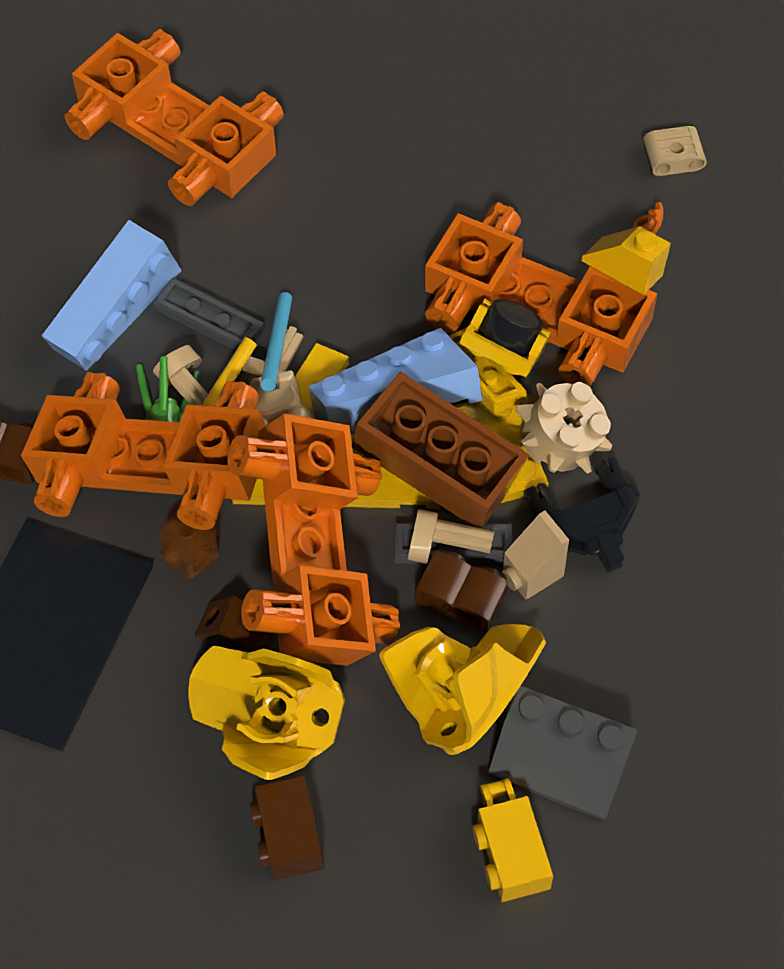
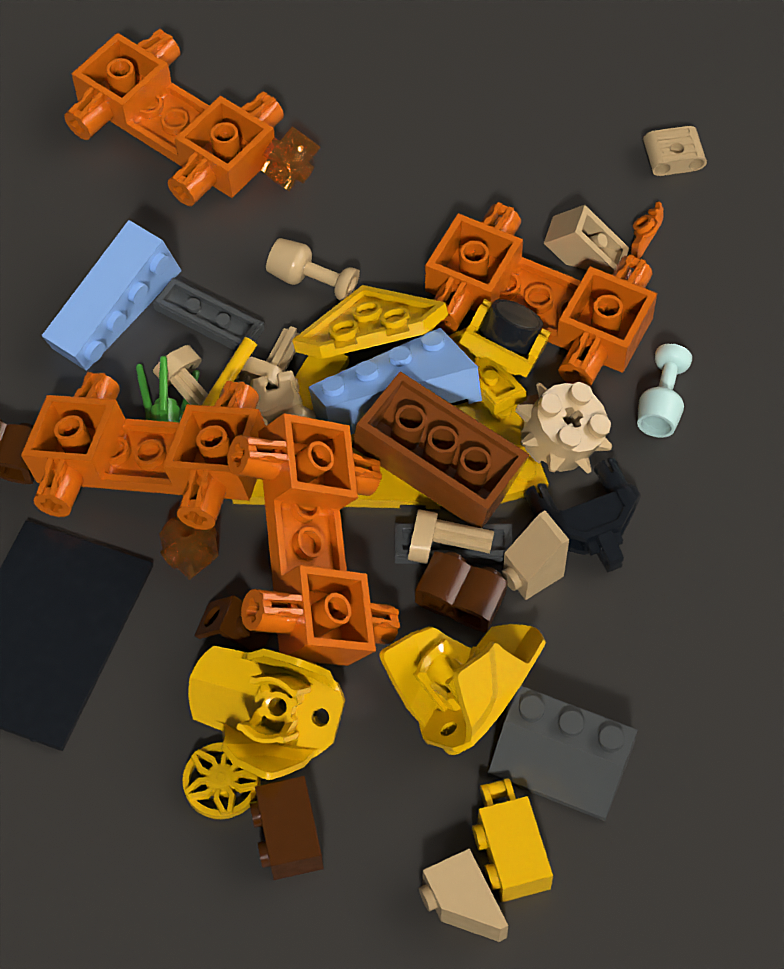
medium azure bar [261,292,292,391] -> none
yellow slope [582,226,671,295] -> none
none -> yellow wheel [183,742,261,819]
none -> clear orange brick [261,126,320,191]
none -> tan piece [266,238,360,301]
none -> yellow plate [292,285,448,359]
none -> tan slope [418,849,509,942]
none -> tan slope [544,205,629,275]
none -> light aqua piece [637,344,692,438]

